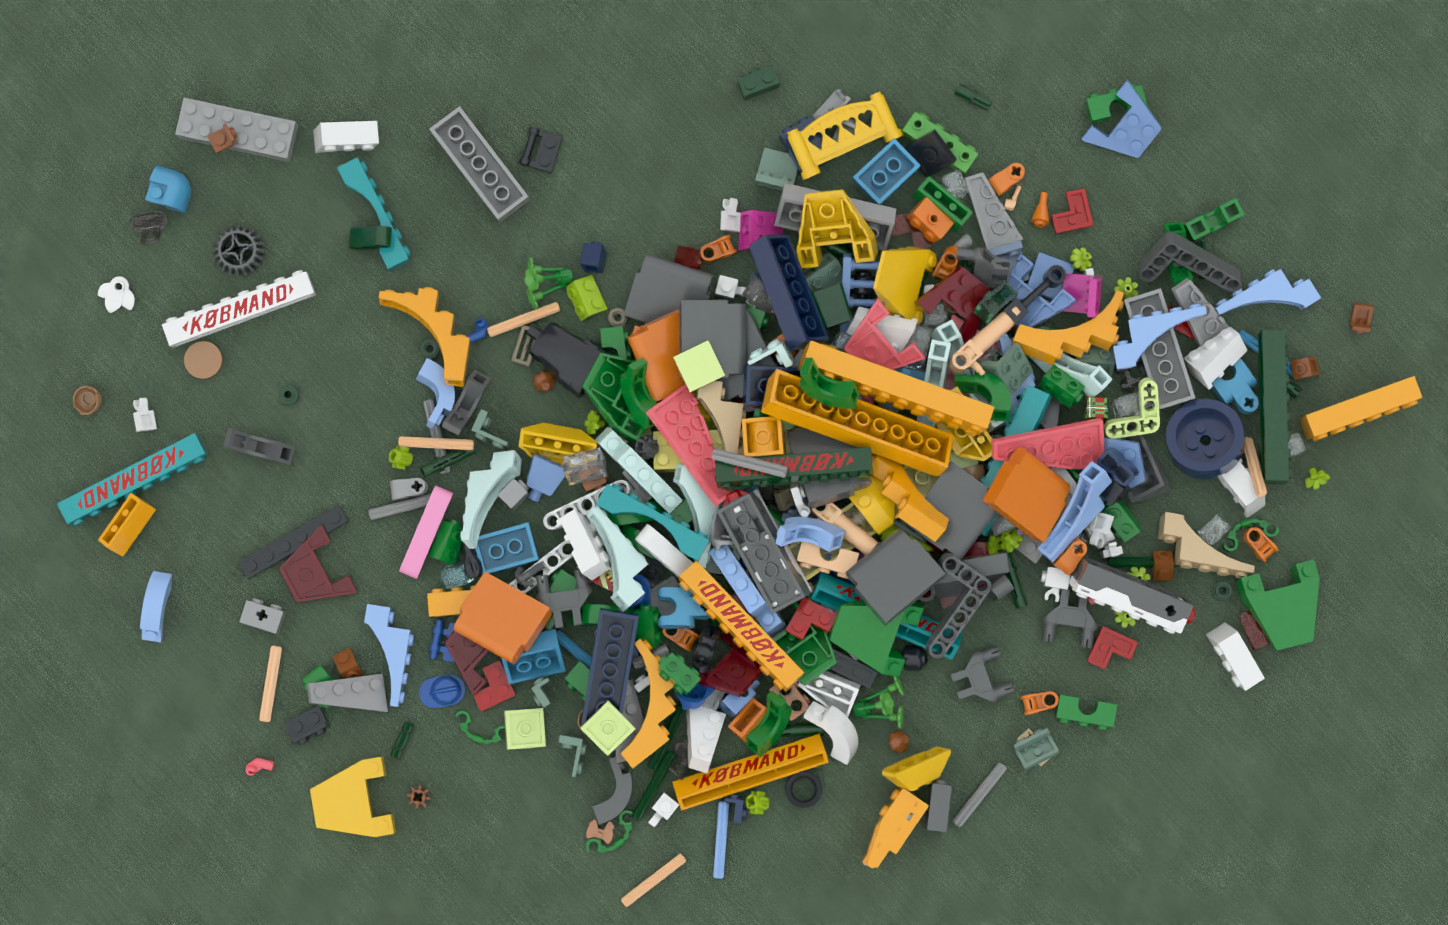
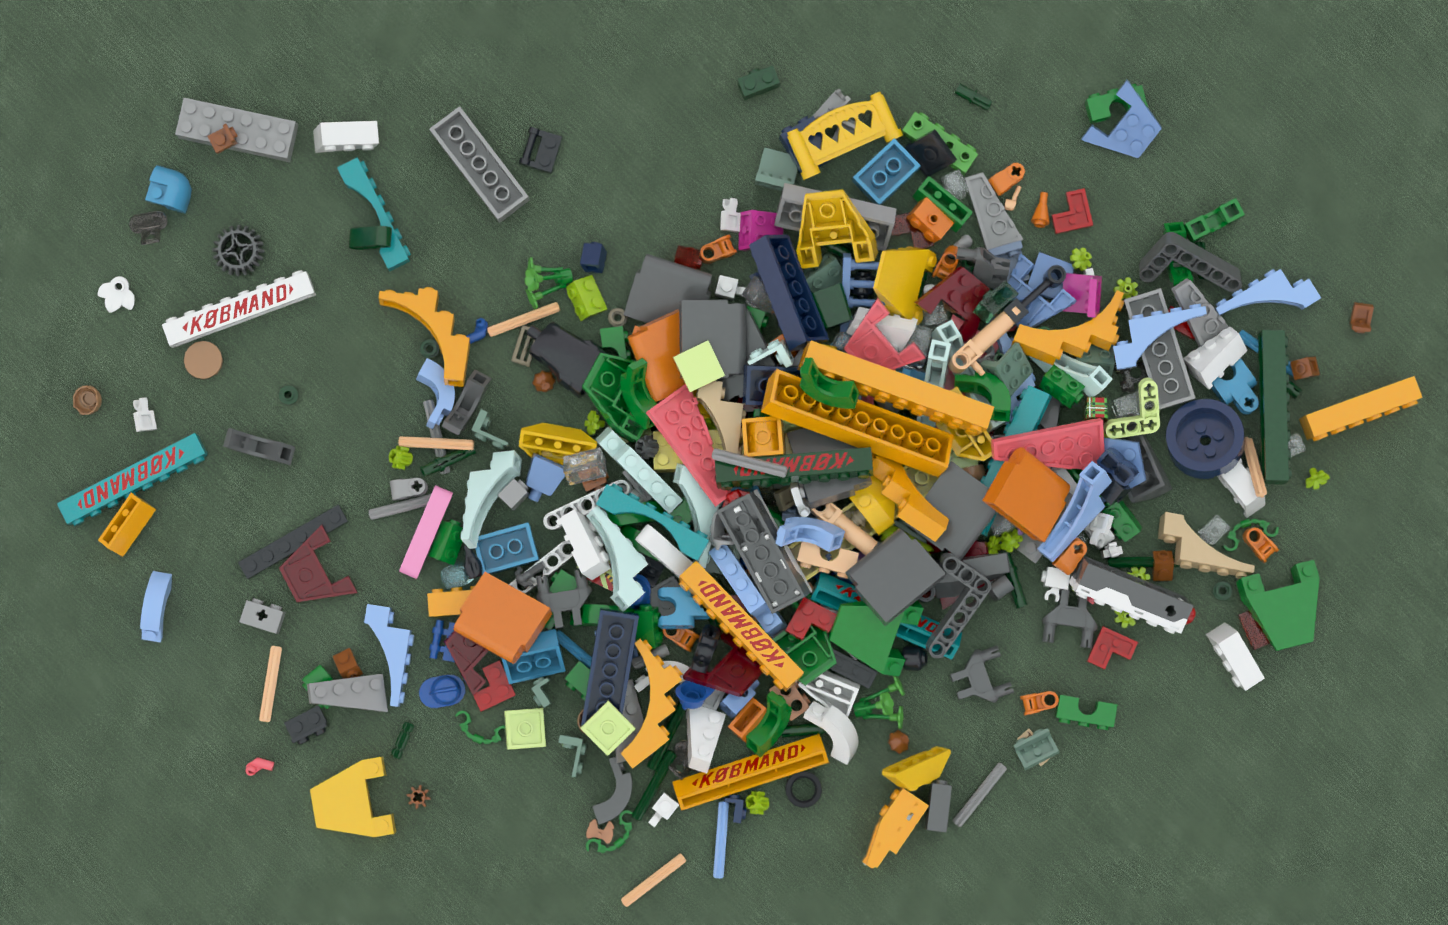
green brick [658,653,701,696] -> none

